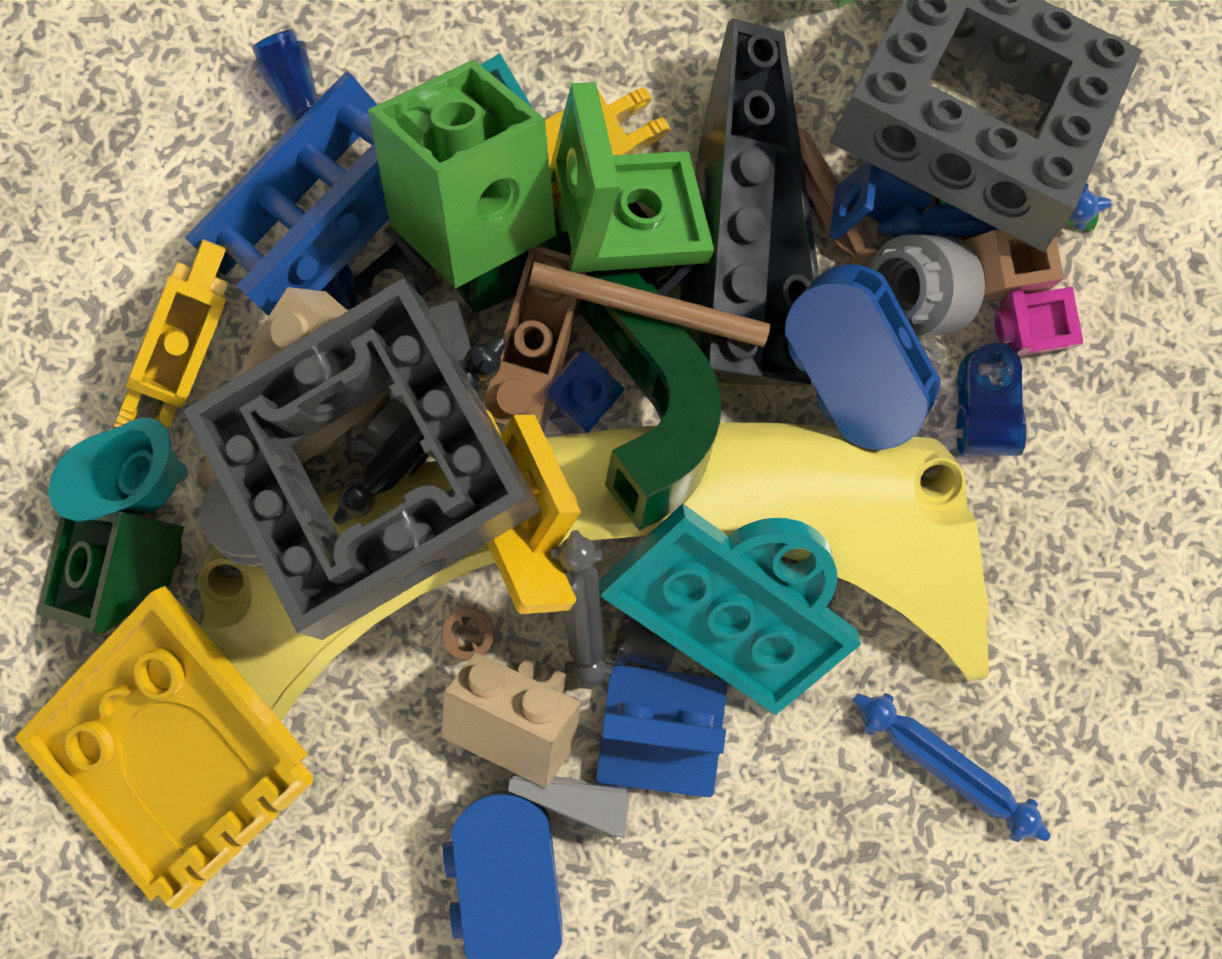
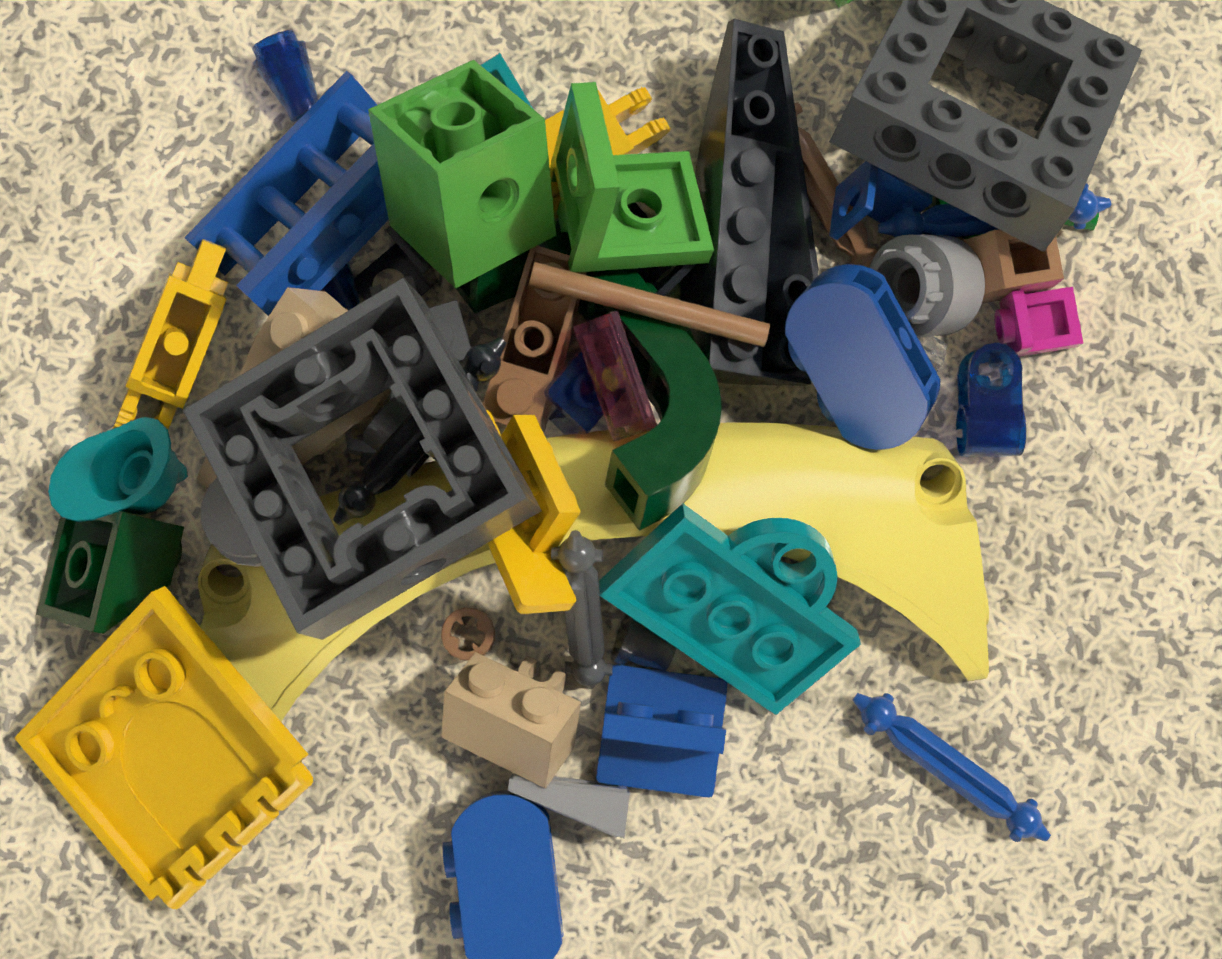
none -> clear pink slope [574,311,657,442]

